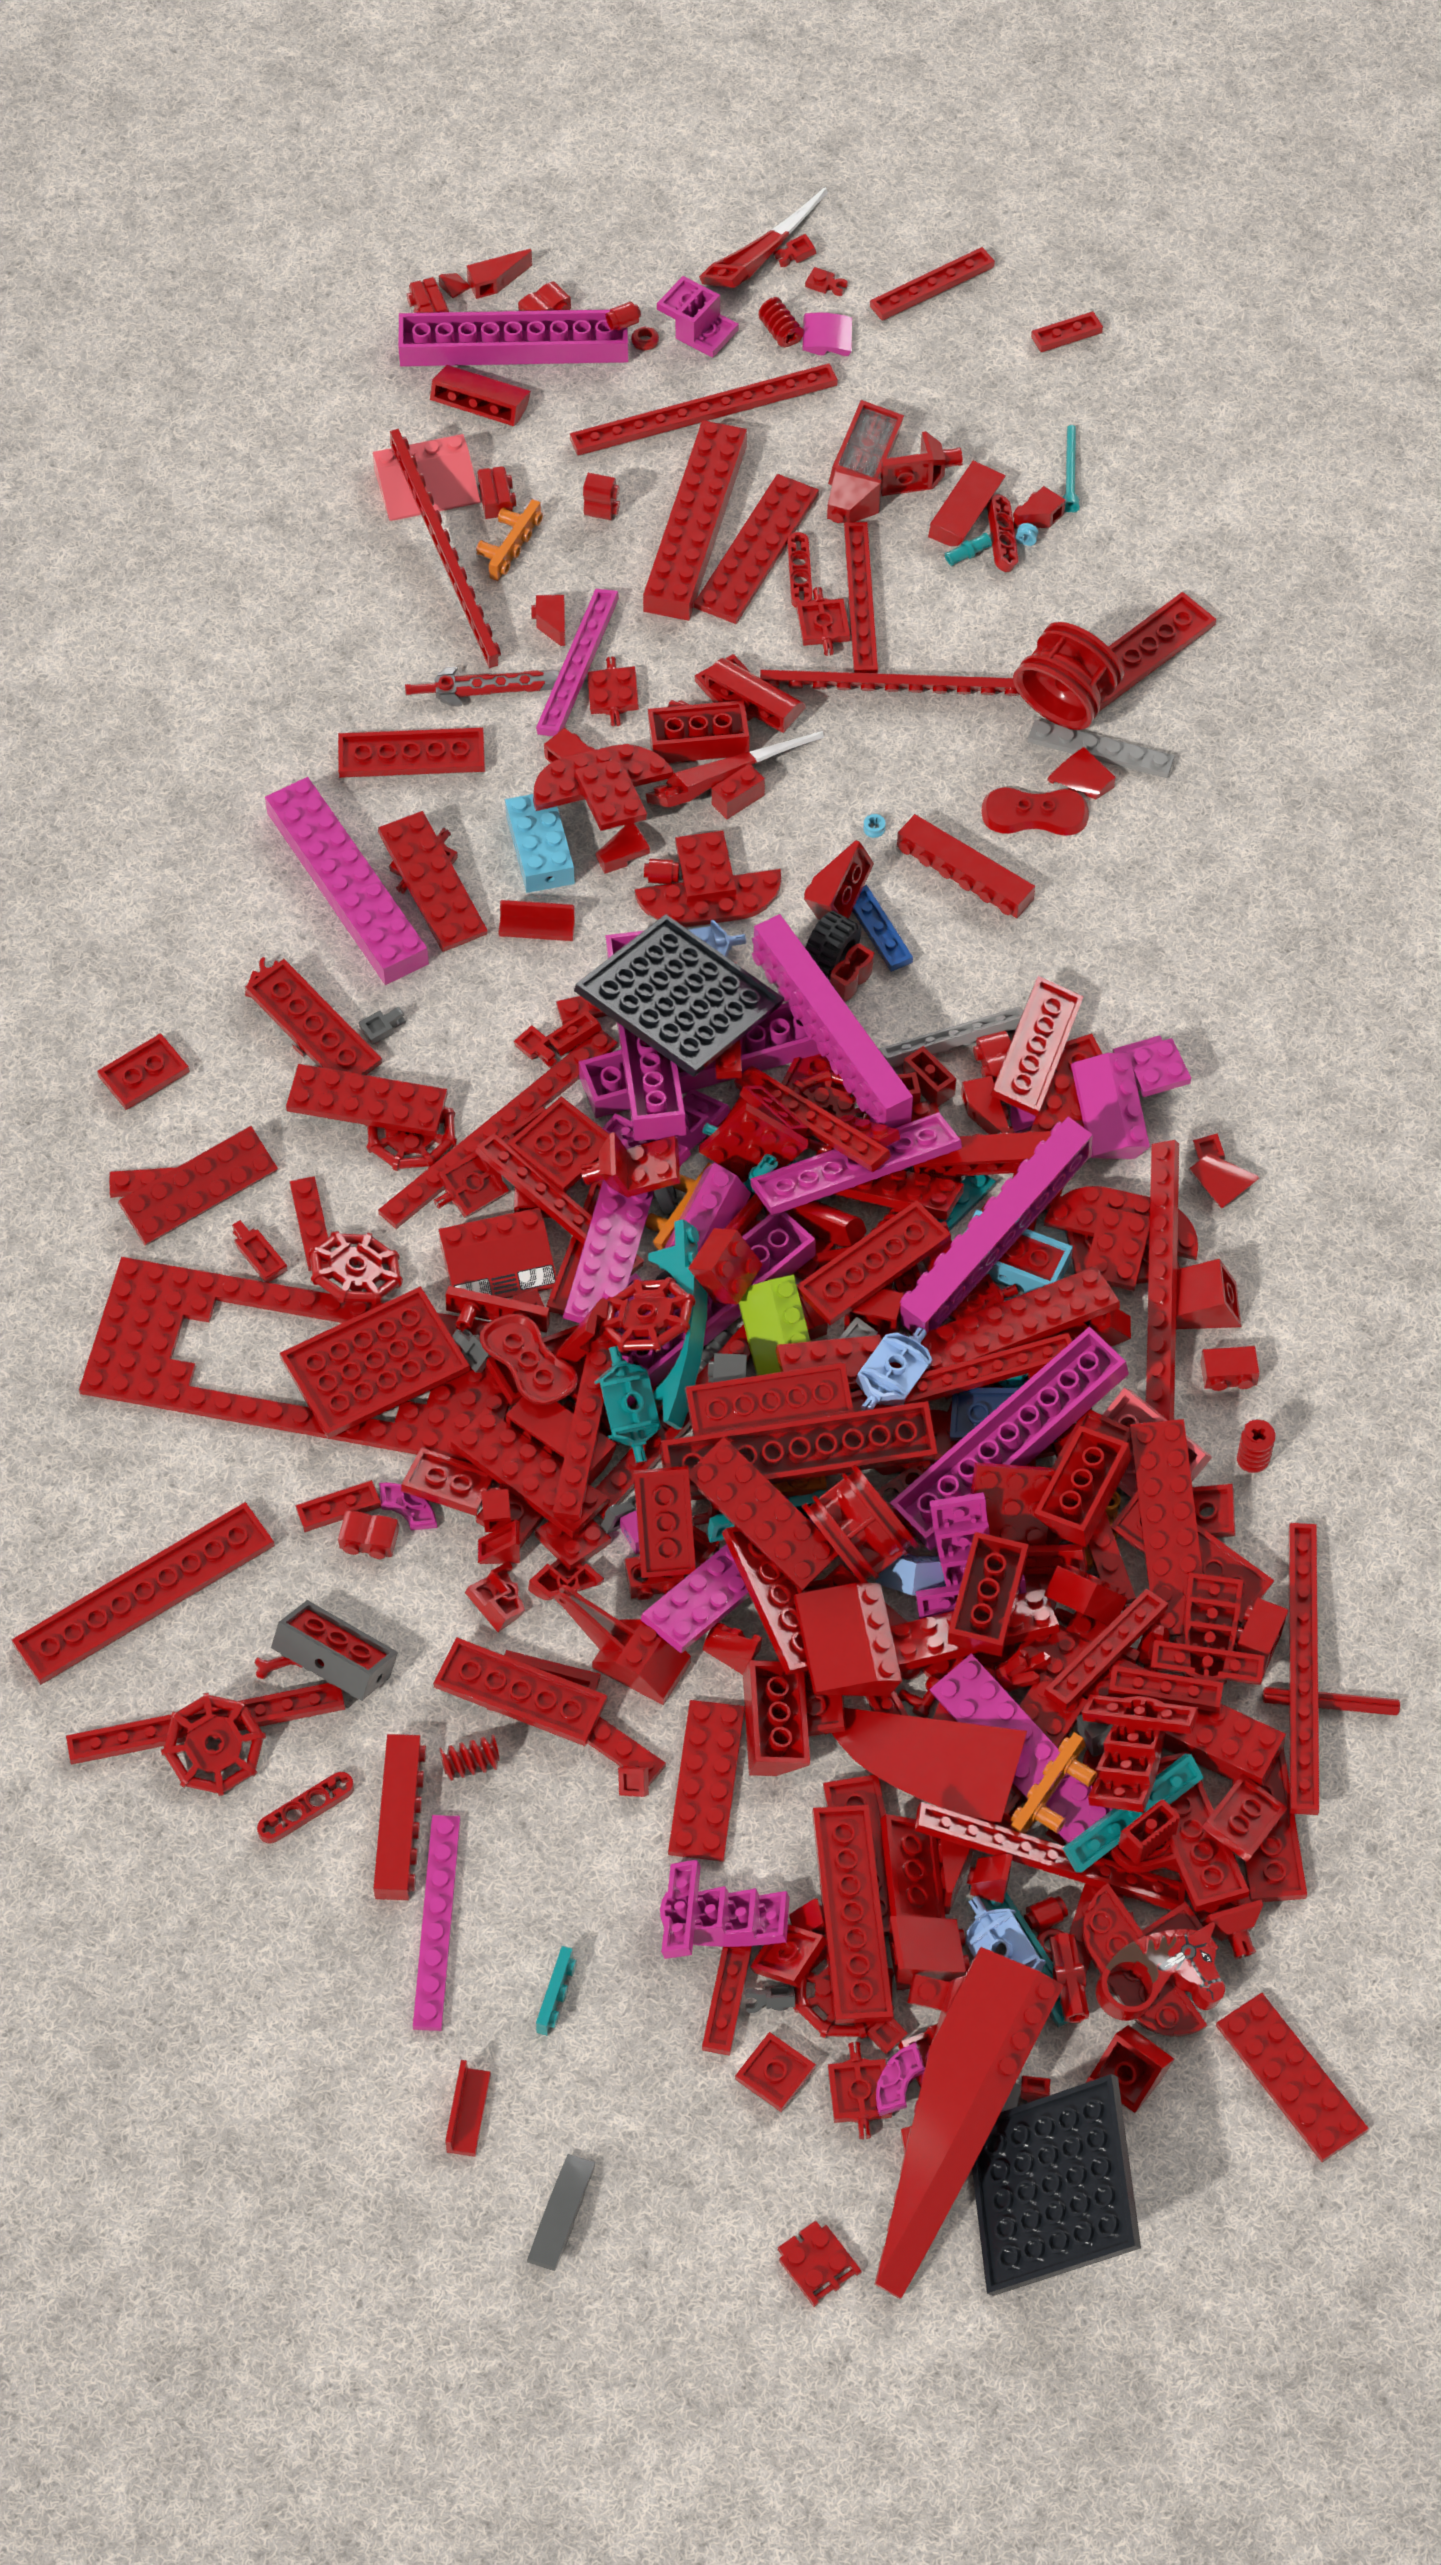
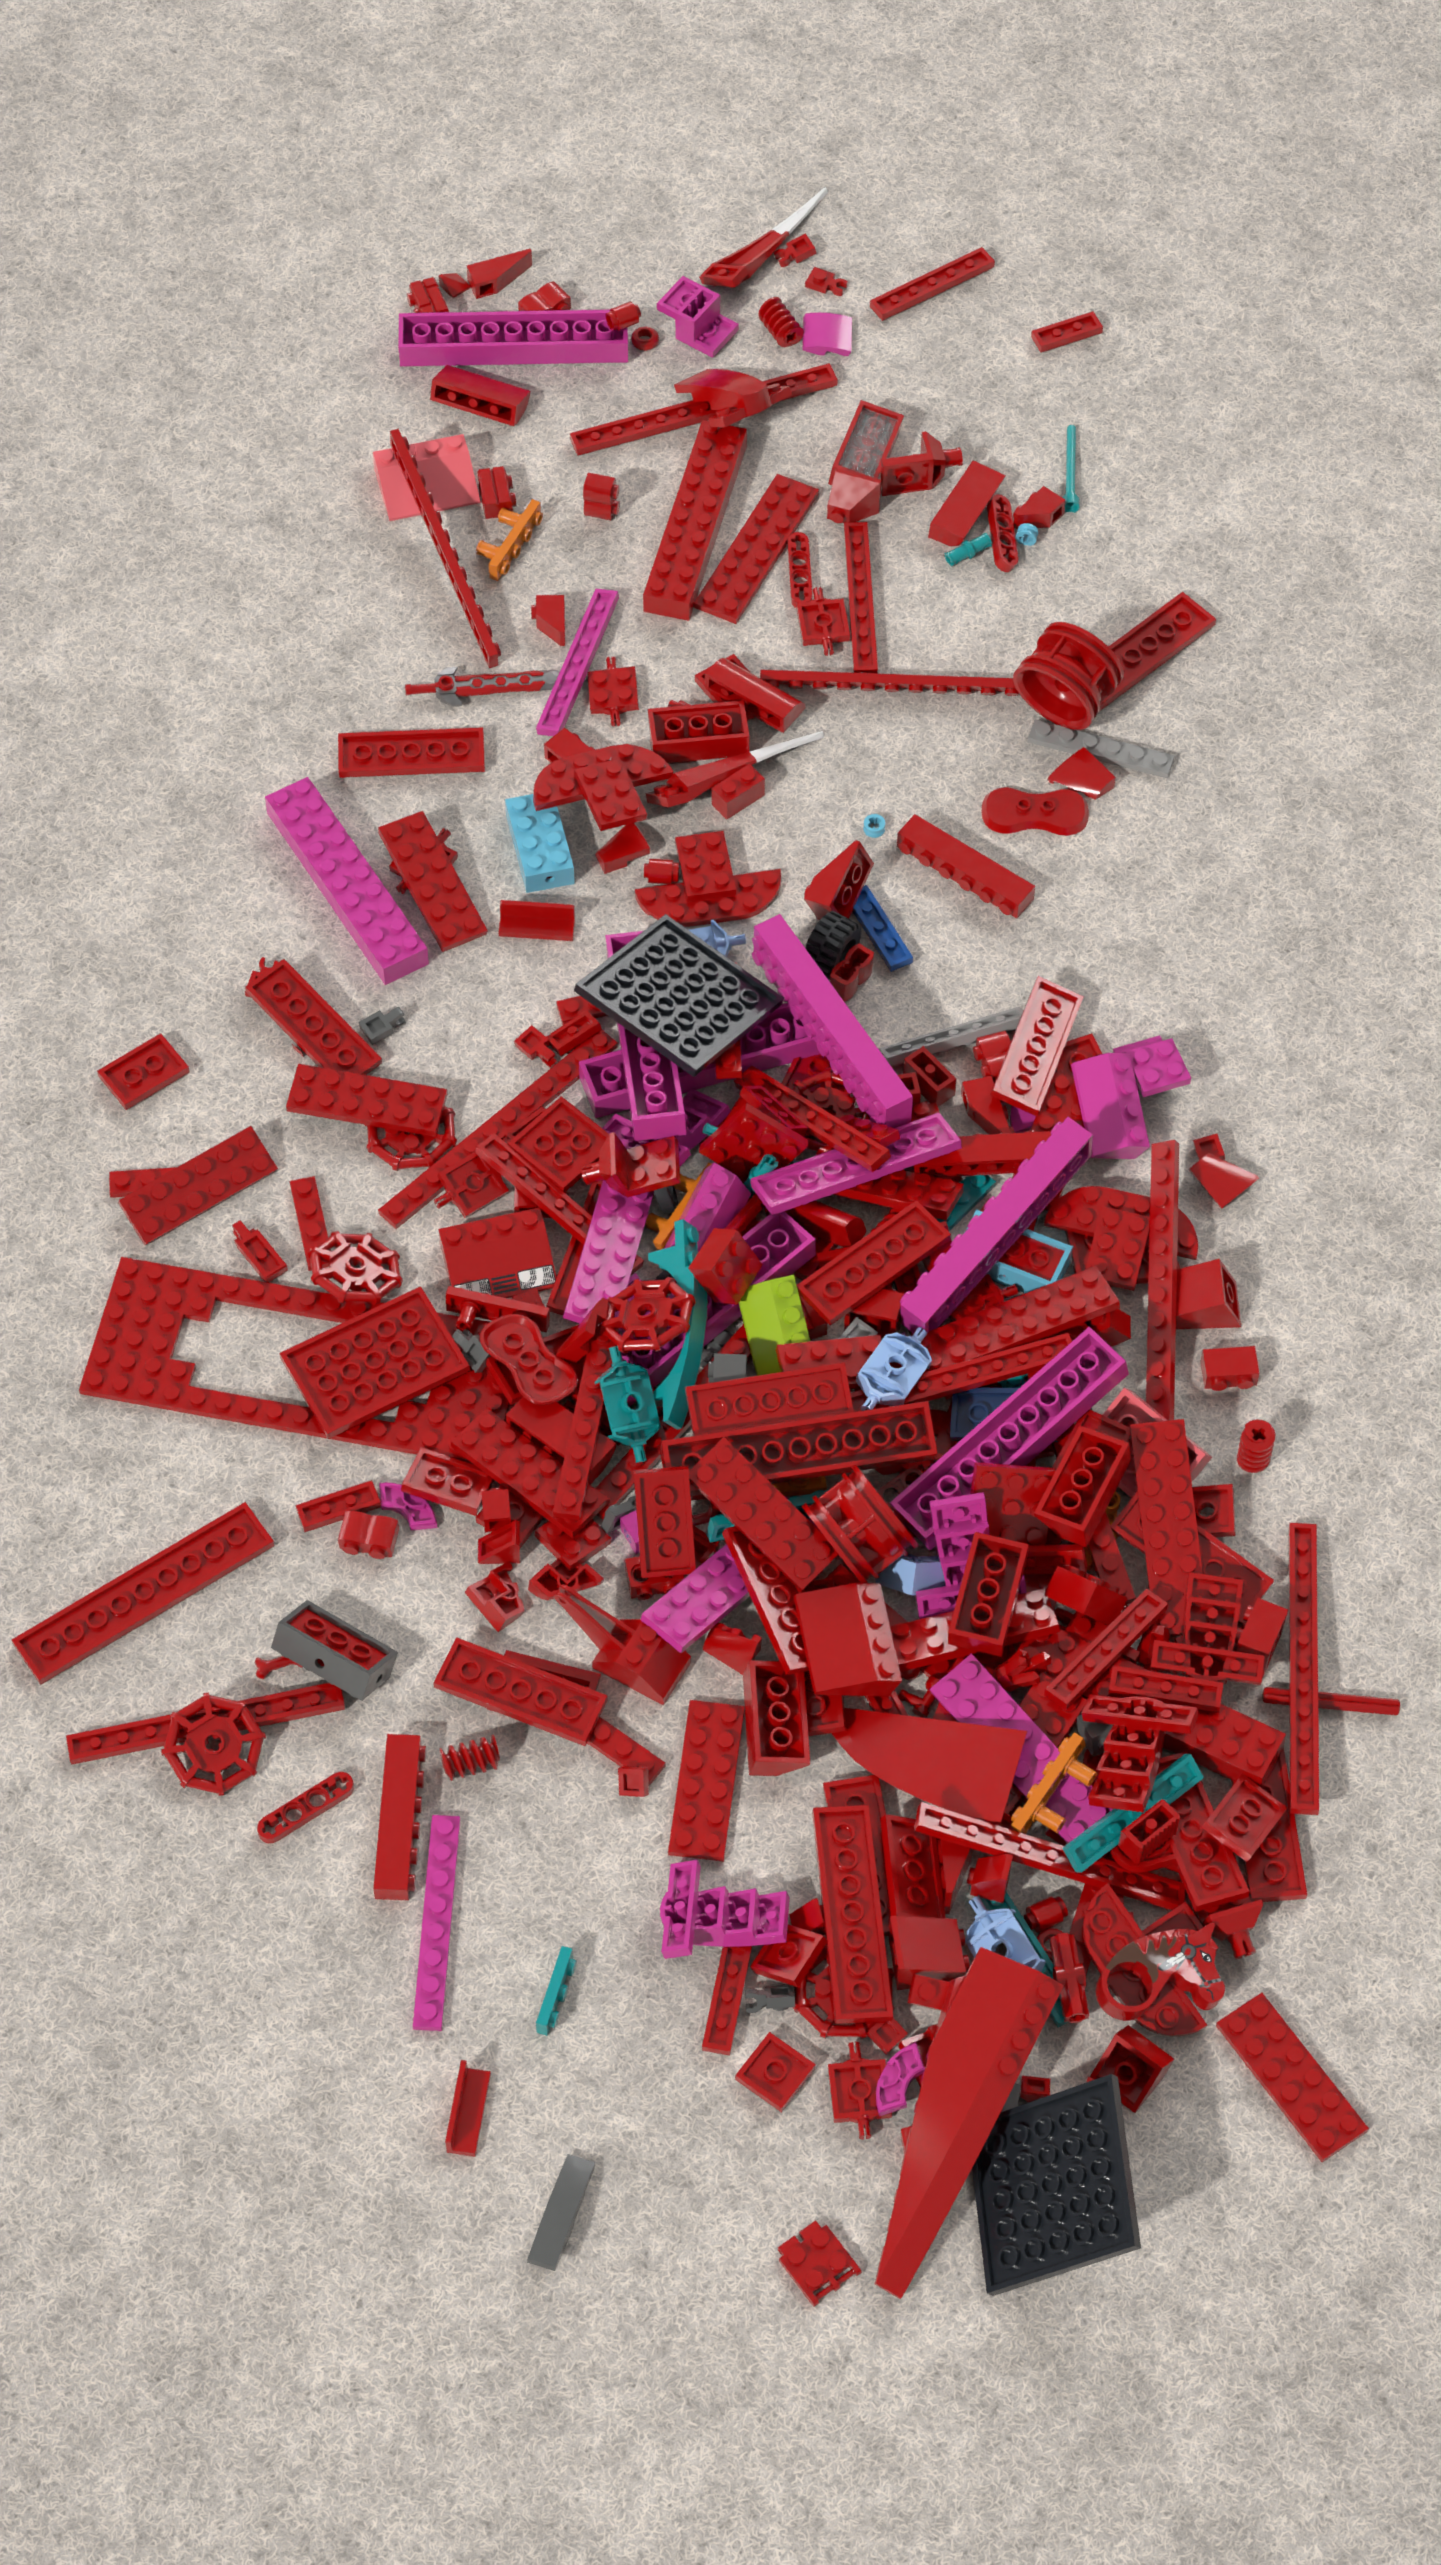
none -> red slope [674,369,792,427]

